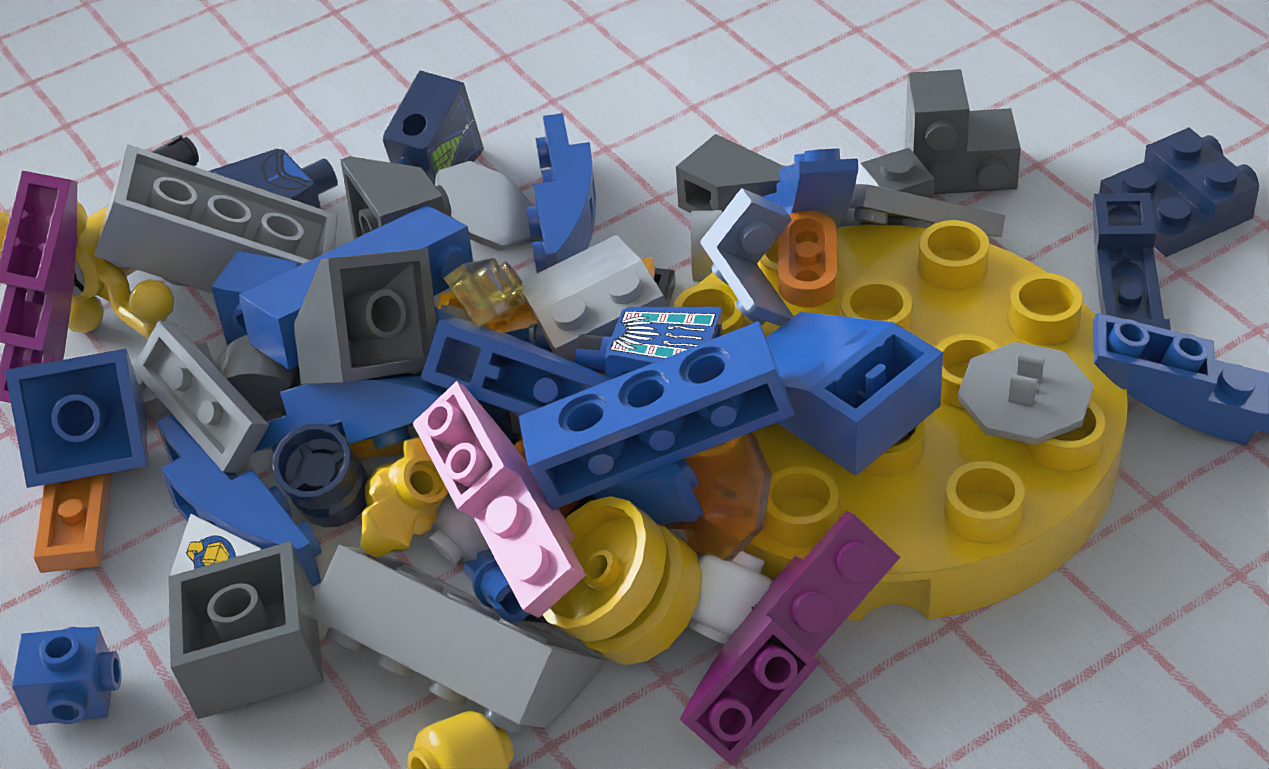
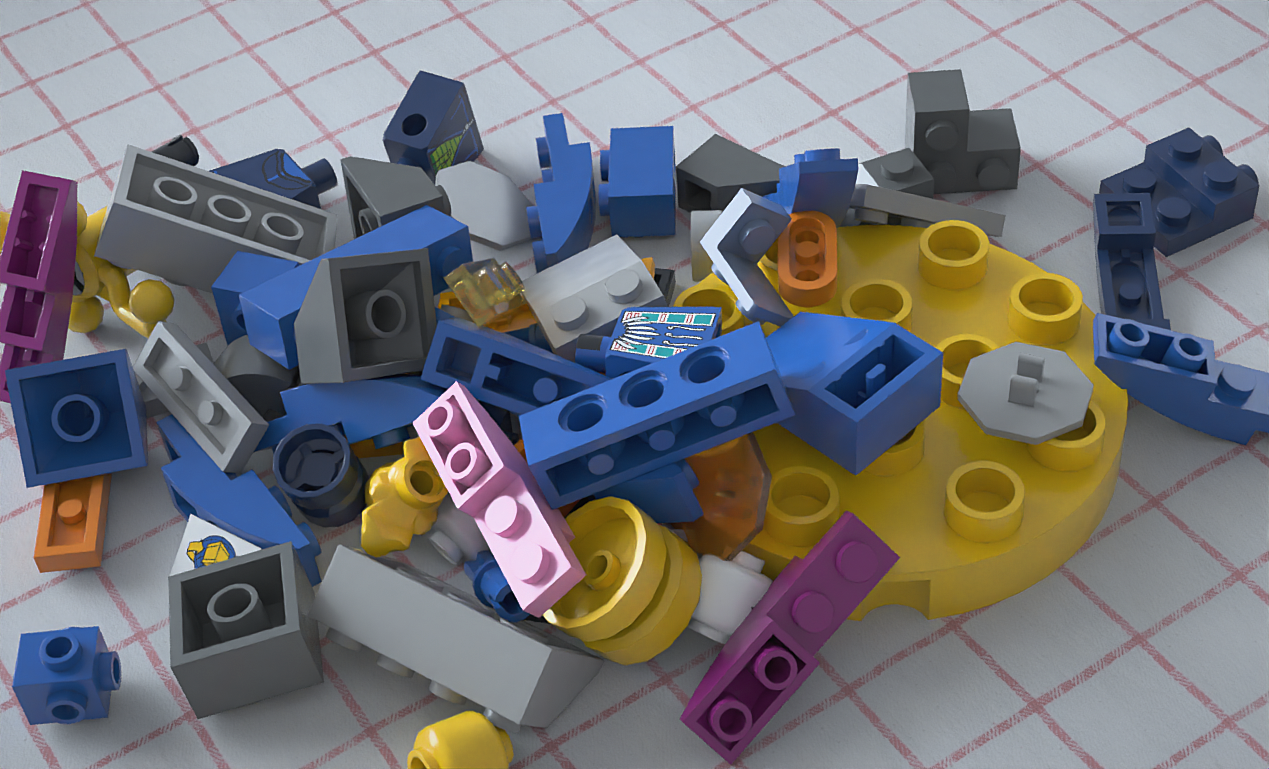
none -> blue brick [598,126,676,237]

